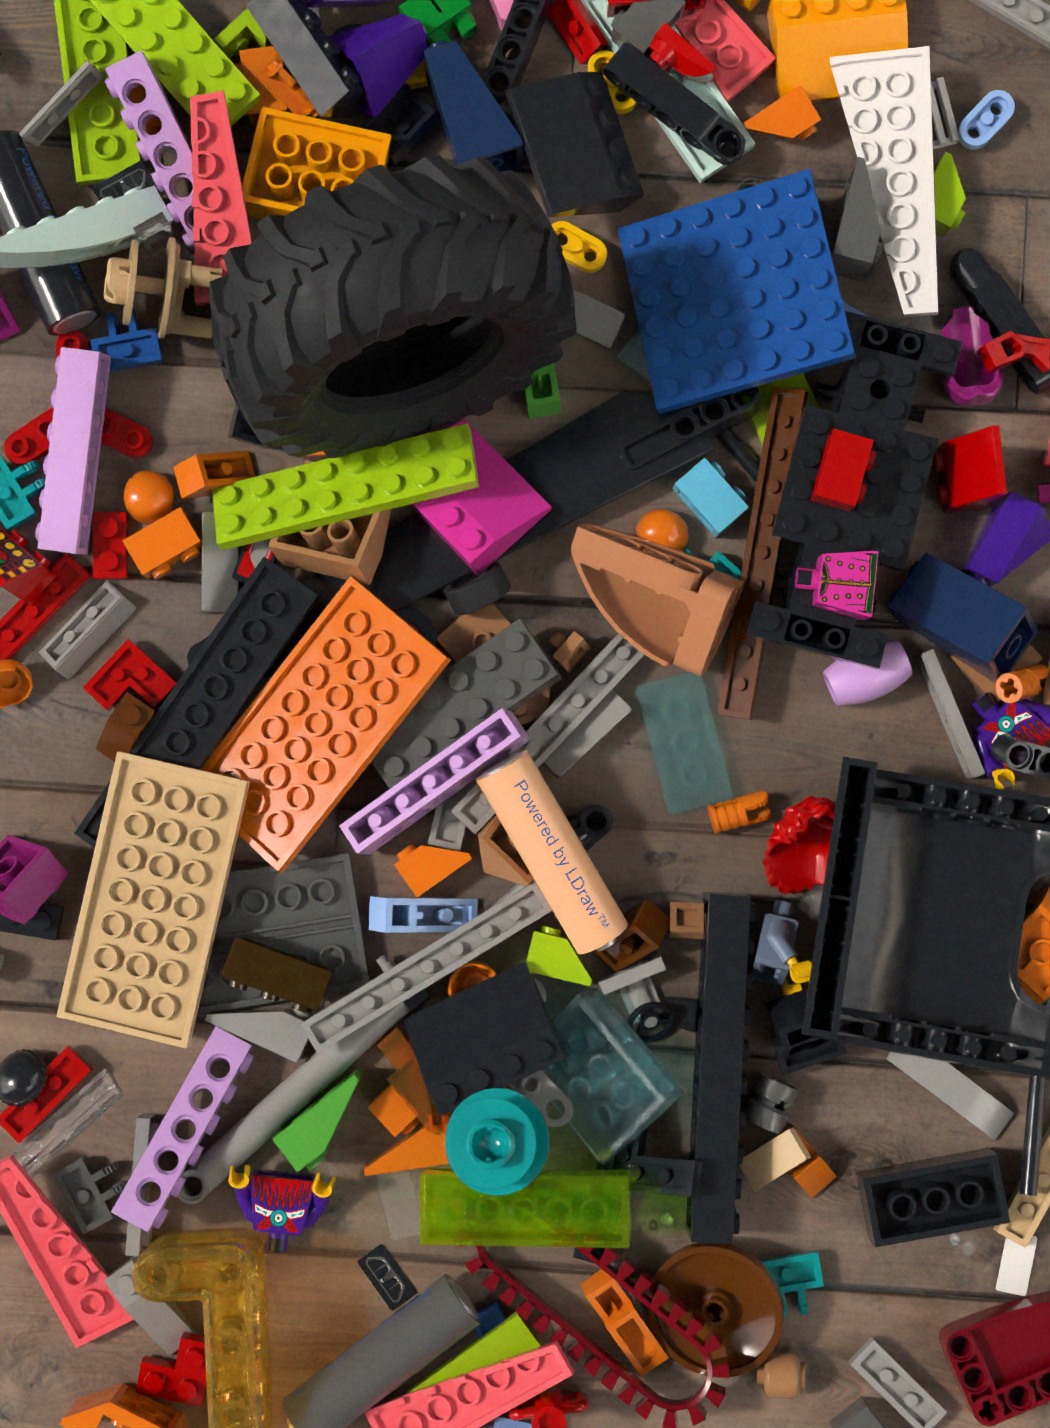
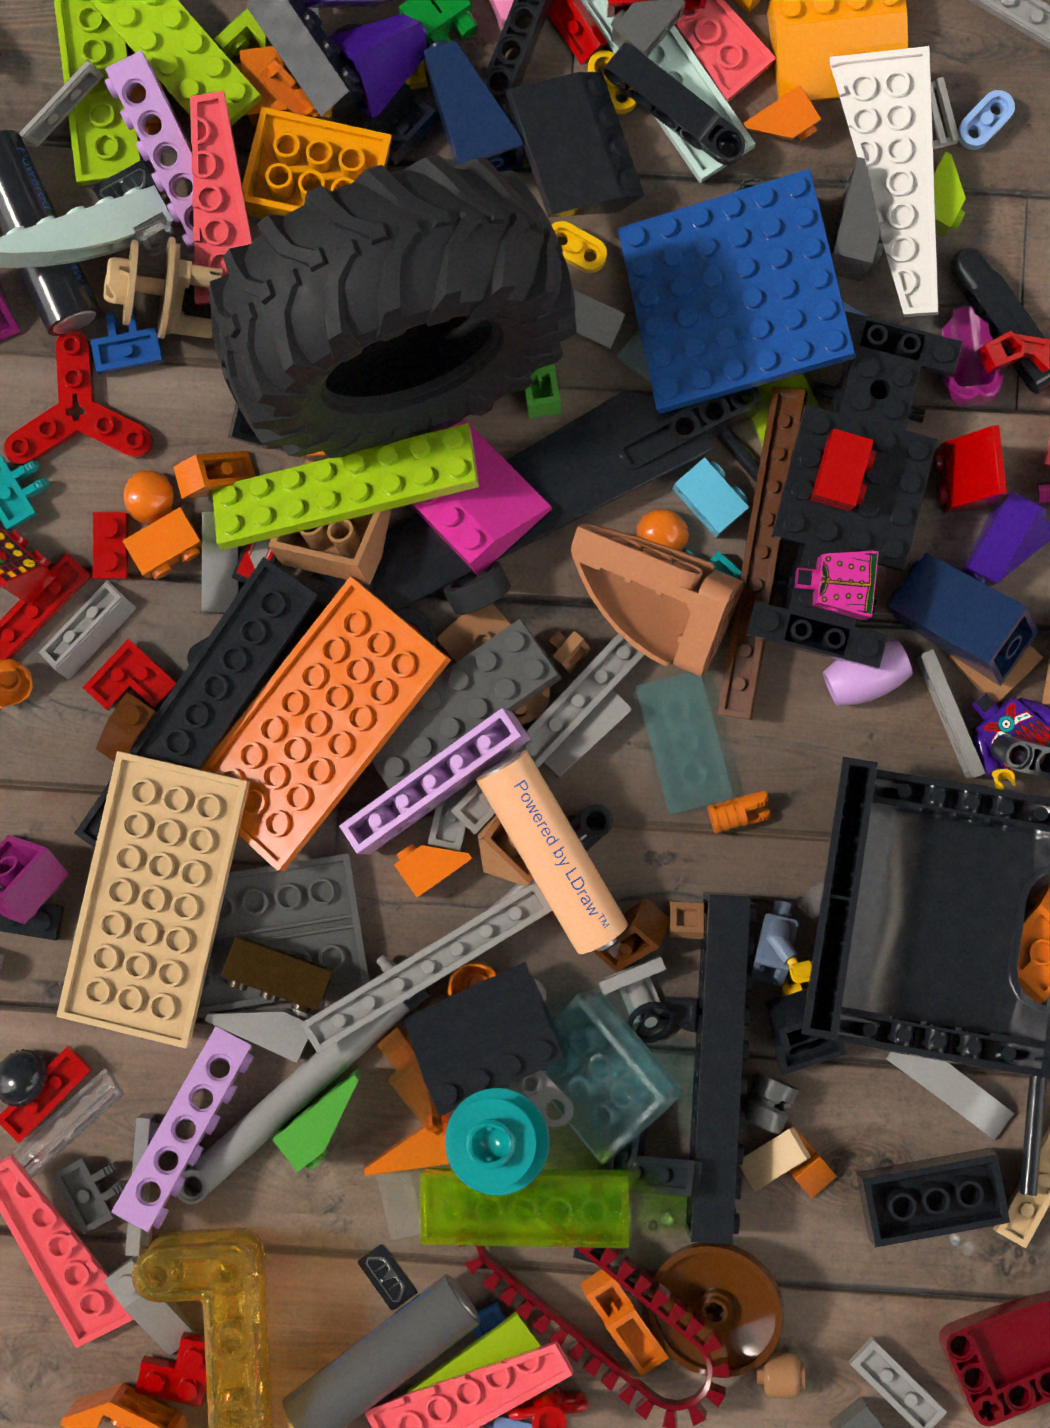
lavender brick [35,347,111,555] -> none
torso [228,1165,336,1253] -> none
orange brick [367,1080,421,1137] -> none
light blue slope [369,896,478,933] -> none
lime slope [526,925,592,986] -> none
red slope [649,23,720,83] -> none
teal hinge [758,1250,824,1318] -> none
red hair [763,796,835,895] -> none
orange hinge [996,664,1049,703] -> none
white sticker [996,1236,1037,1296] -> none

